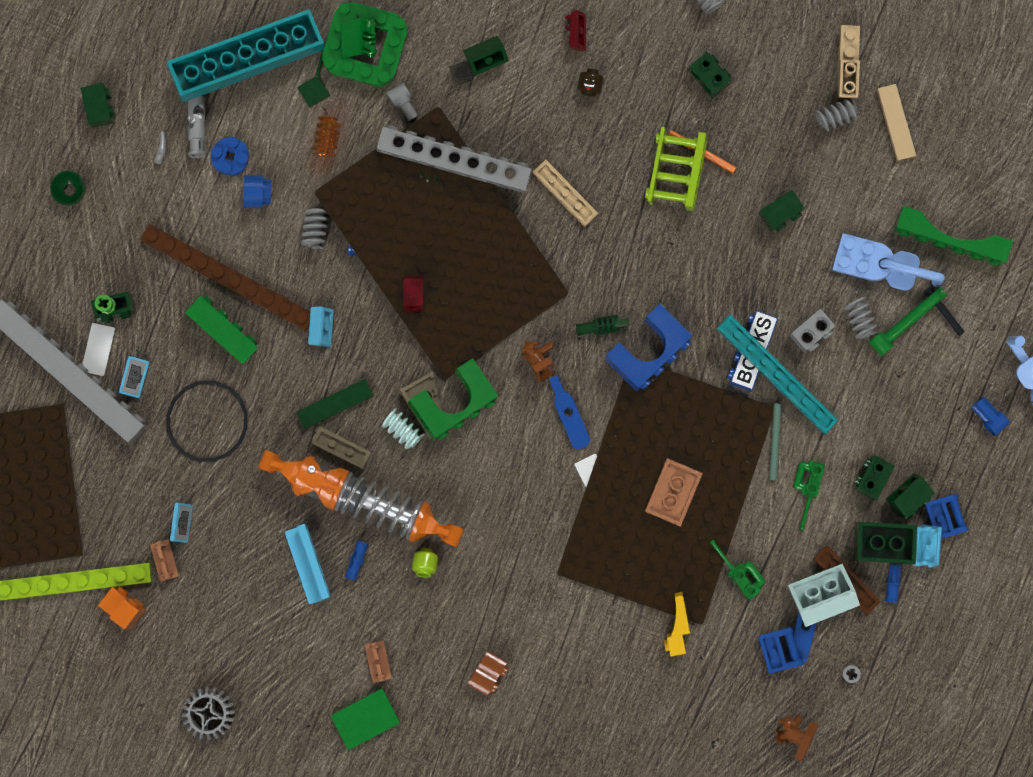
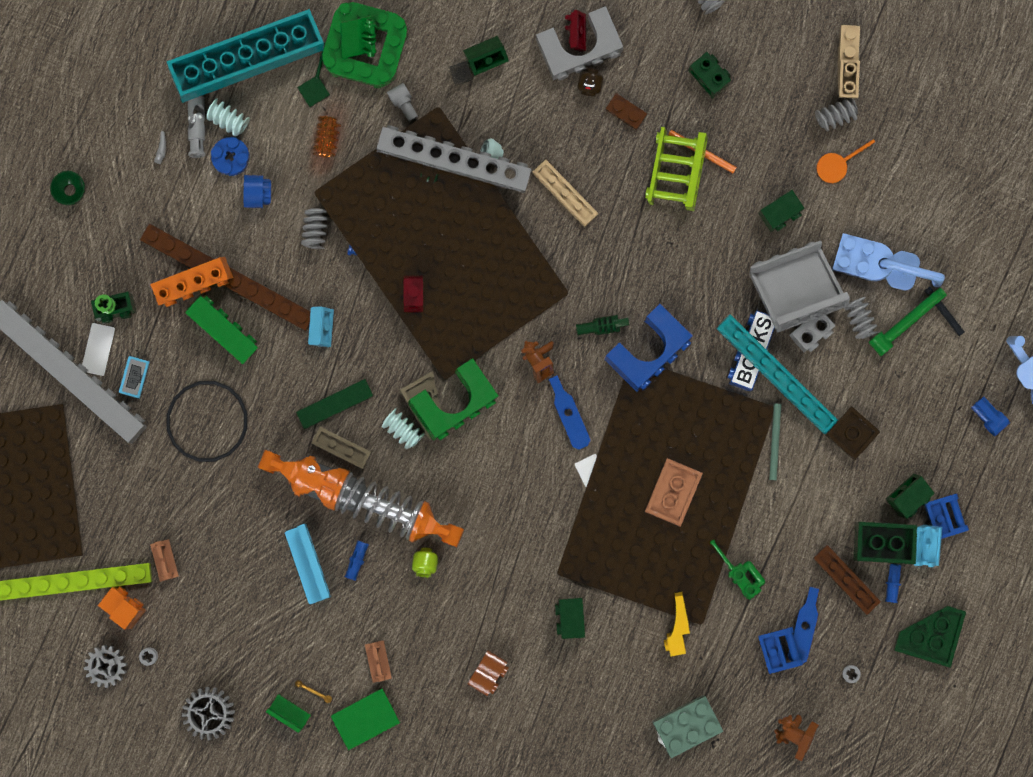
dark green brick [80,83,116,128] -> none
slope [170,502,193,543] -> none
light aqua slope [788,564,860,627] -> none
green piece [793,460,825,531] -> none
dark green brick [853,455,895,501] -> none
tan tile [877,84,916,162] -> none
green arch [893,206,1013,267] -> none
none -> light grey gear [84,645,128,688]
none -> light grey bush [139,647,158,666]
none -> orange brick [150,256,233,307]
none -> light aqua piece [206,98,250,137]
none -> green panel [266,694,311,733]
none -> pearl gold hinge [295,680,332,703]
none -> light aqua cone [480,138,504,159]
none -> light grey arch [536,6,623,80]
none -> dark green brick [555,598,585,639]
none -> reddish brown plate [605,93,647,131]
none -> sand green piece [652,695,724,758]
none -> light grey panel [749,241,850,333]
none -> orange piece [817,139,875,183]
none -> dark brown plate [826,406,880,461]
none -> dark green plate [893,606,966,668]

